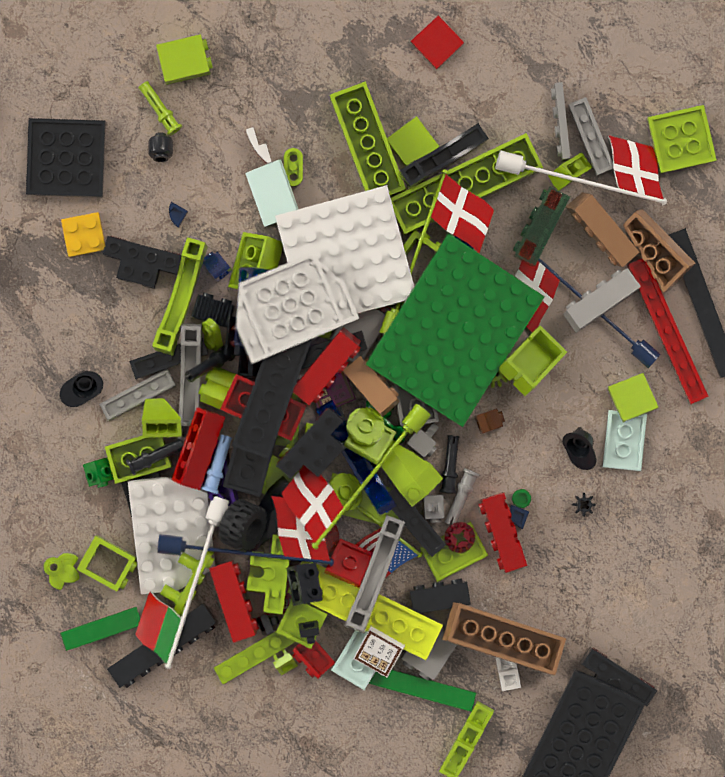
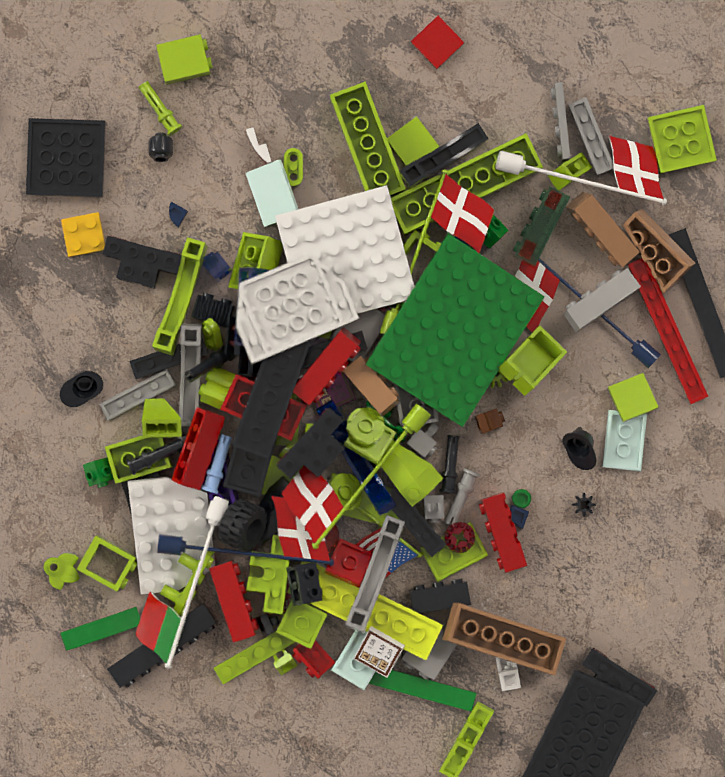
black tile [299,620,320,644] -> none
none -> green brick [483,214,509,249]

